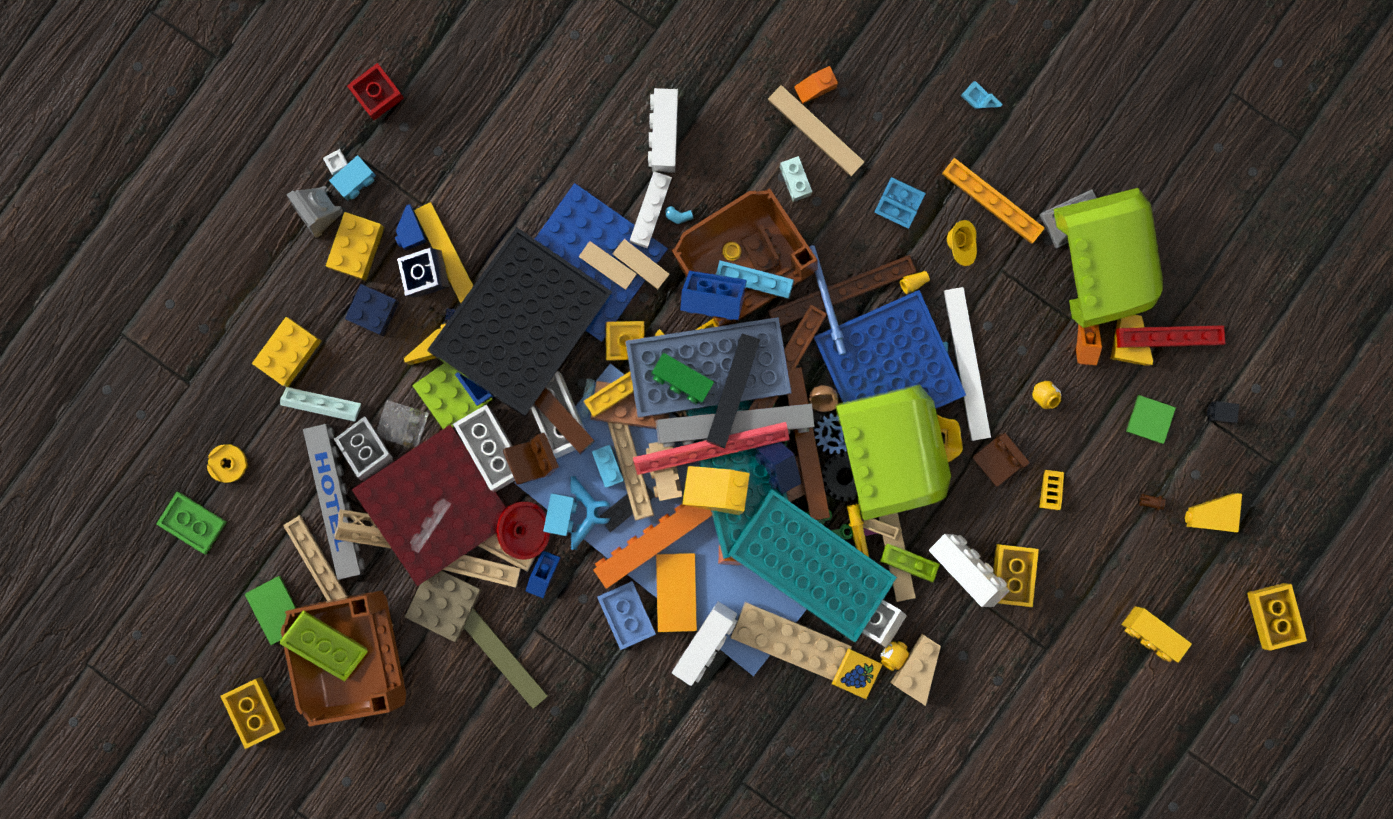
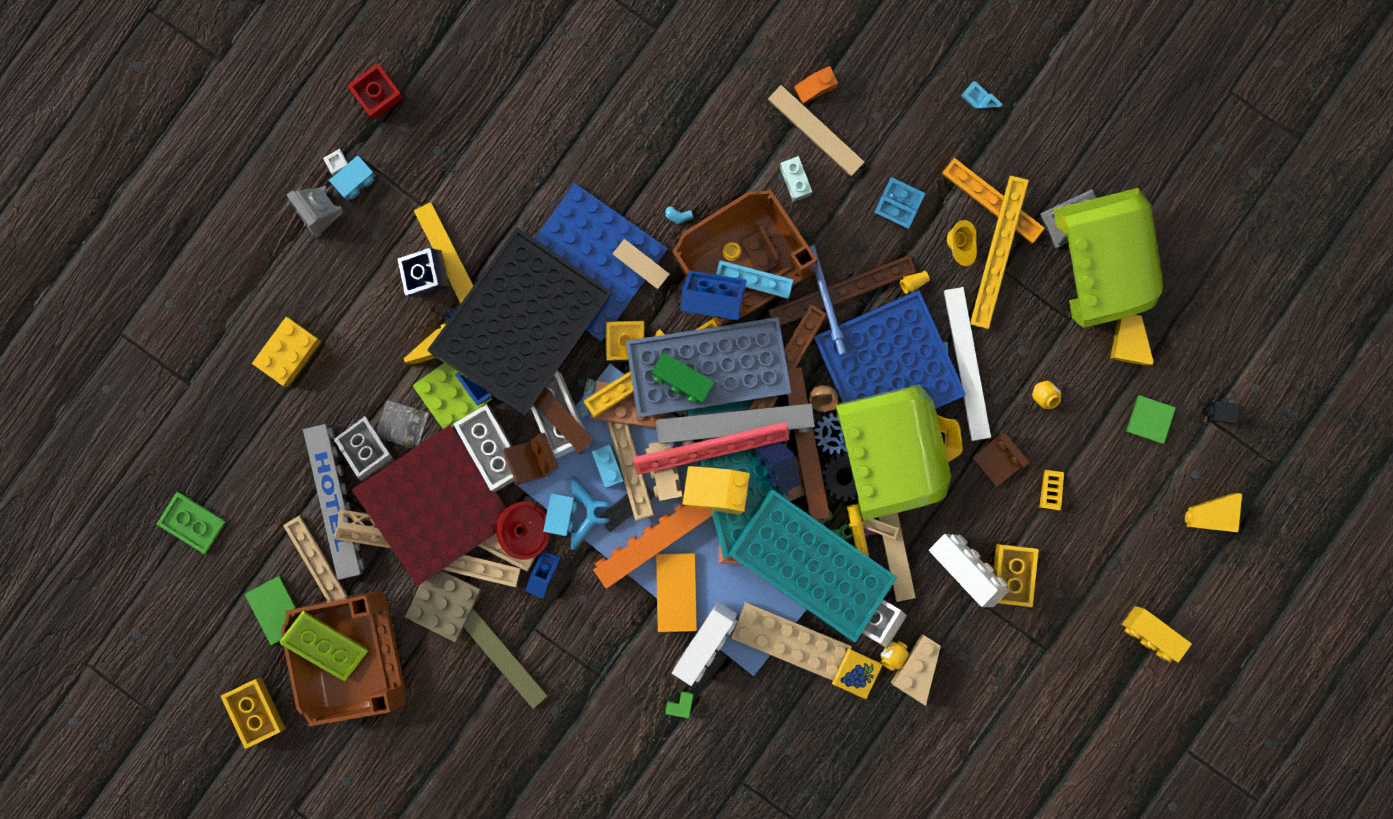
yellow plate [207,445,248,483] -> none
light aqua plate [280,387,361,421] -> none
yellow brick [326,212,385,281] -> none
dark blue brick [345,284,399,337] -> none
blue slope [395,204,427,251] -> none
clear plate [410,498,451,553] -> none
tan tile [579,241,637,290] -> none
medium blue plate [597,581,656,650] -> none
white plate [629,171,672,248] -> none
white brick [648,88,678,173] -> none
black tile [706,333,760,448] -> none
lime tile [880,544,940,582] -> none
orange slope [1076,324,1102,365] -> none
red tile [1116,326,1226,348] -> none
reddish brown pin [1139,494,1165,511] -> none
yellow brick [1247,583,1307,651] -> none
none -> bright green piece [665,691,693,718]
none -> yellow tile [970,176,1029,329]

